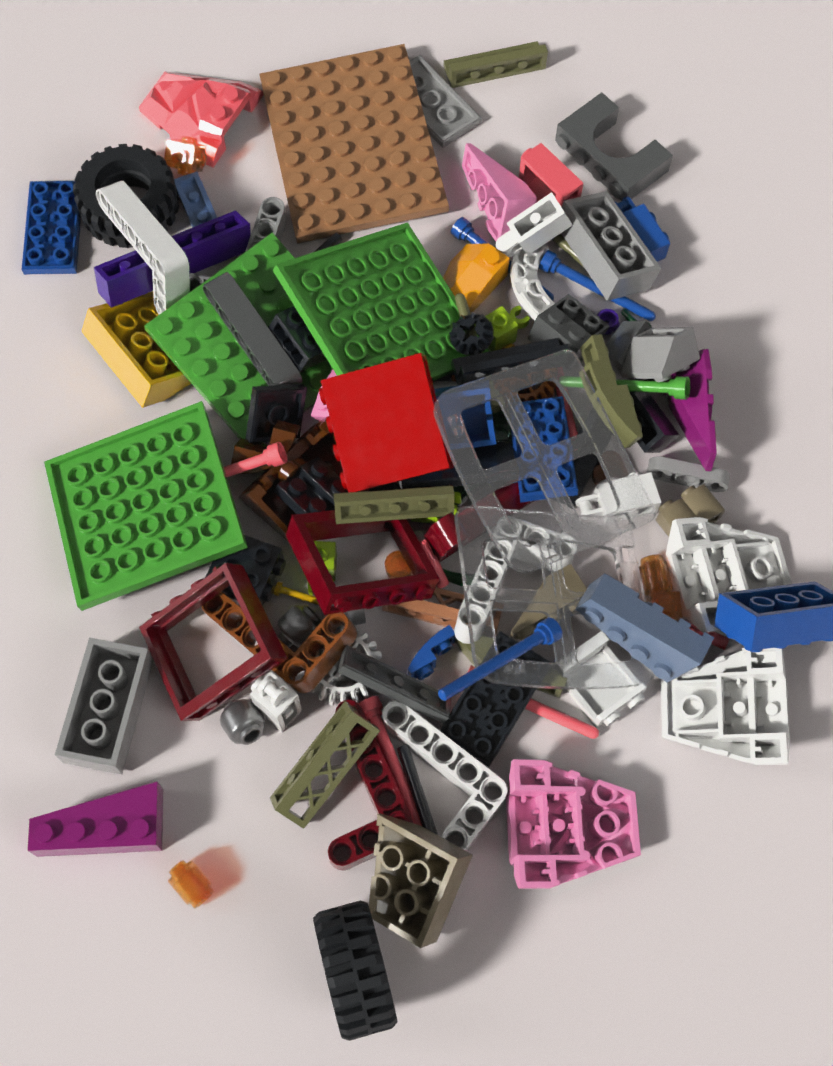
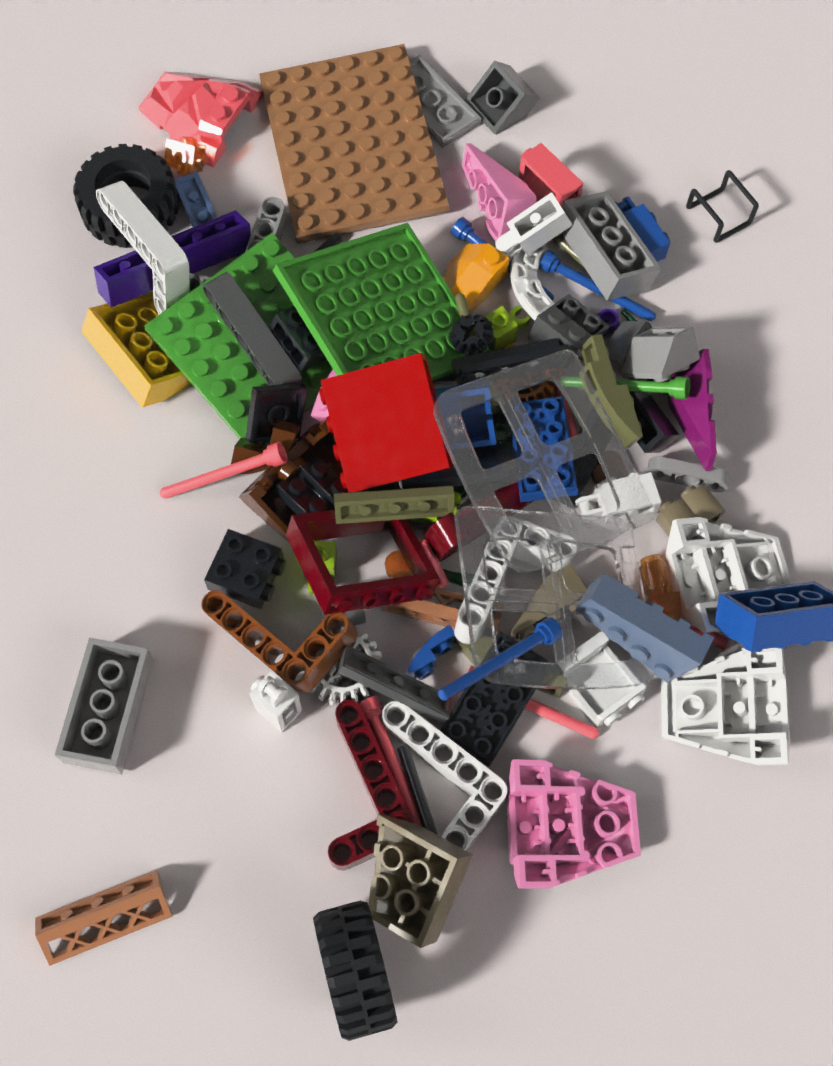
blue tile [22,181,81,275] -> none
magenta wedge [28,782,163,857] -> none
bright green plate [44,401,248,611] -> none
dark red window [139,562,288,721] -> none
clear orange brick [168,860,214,909] -> none
flat silver head [220,699,265,745] -> none
olive fence [270,701,380,829] -> none
yellow piece [274,581,319,605] -> none
flat silver head [277,604,322,648] -> none
olive fence [443,41,548,88] -> none
dark grey arch [555,92,673,201] -> none
none -> nougat fence [35,870,173,966]
none -> dark grey slope [465,60,540,135]
none -> black piece [686,170,759,243]

